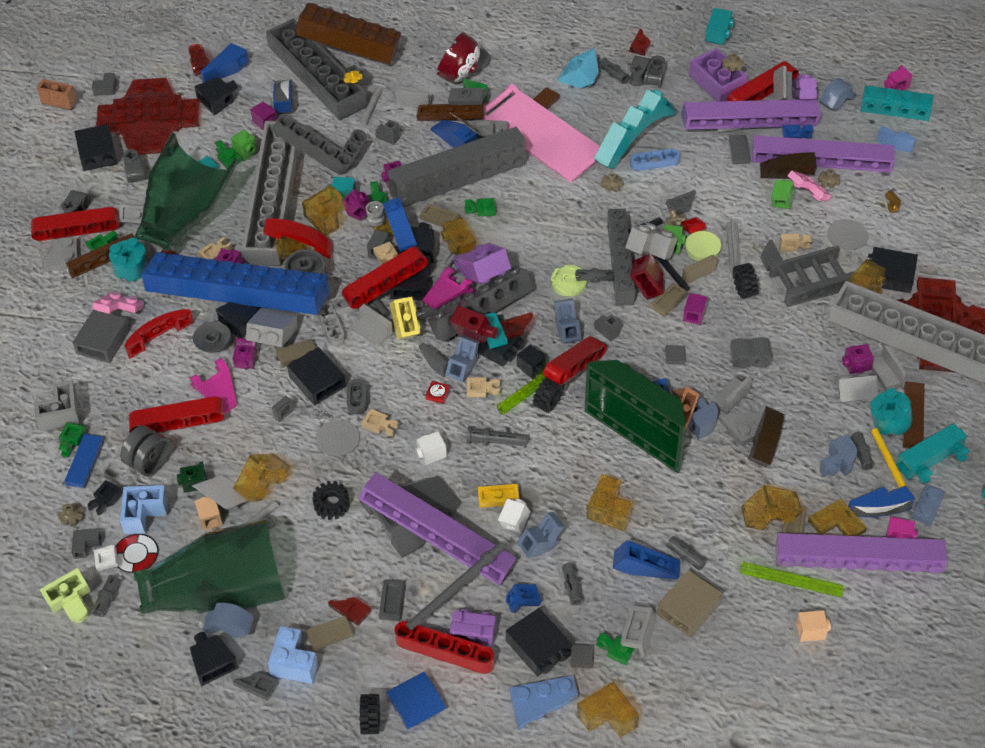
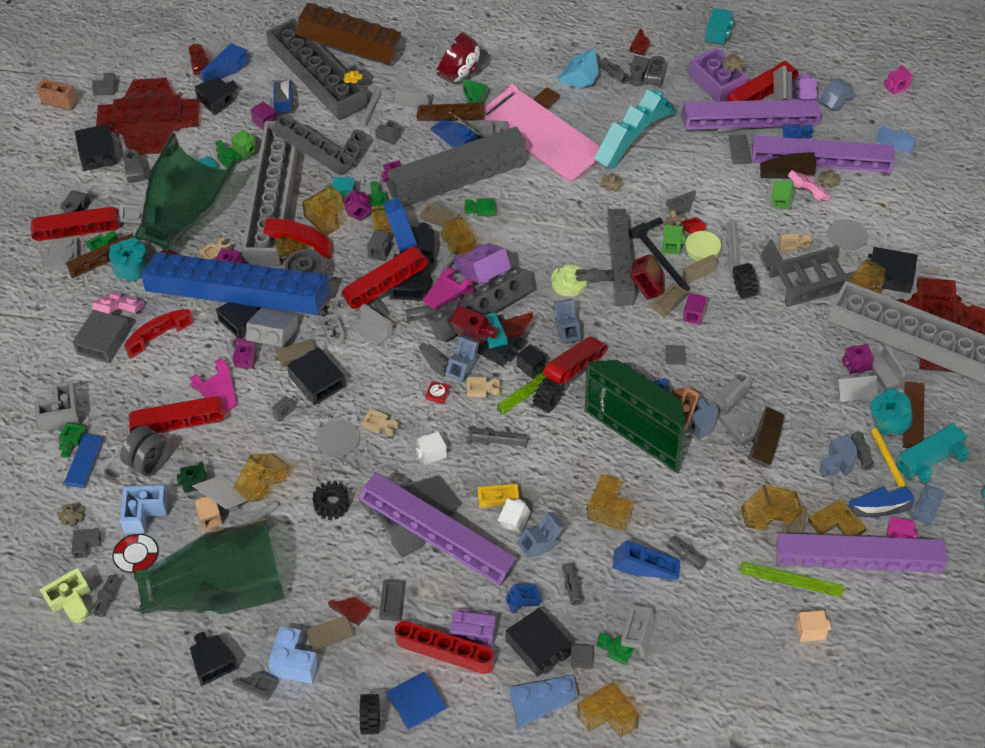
black plate [87,480,123,516] -> none
white plate [94,545,118,572] -> none
dark grey dish [193,322,231,352] -> none
sand blue brick [202,603,254,638] -> none
dark grey plate [346,379,367,414] -> none
light grey wheel [366,201,385,226] -> none
tan plate [373,242,398,265] -> none
light yellow brick [389,297,421,340] -> none
dark grey bar [406,542,505,631] -> none
dark grey plate [448,88,485,105] -> none
dark grey piece [594,314,620,342] -> none
light grey brick [625,223,678,260] -> none
medium blue beam [630,149,680,171] -> none
dark tan brick [657,570,723,638] -> none
dark grey brick [730,337,772,369] -> none
teal brick [860,85,934,121] -> none
pearl gold arm [885,190,902,213] -> none

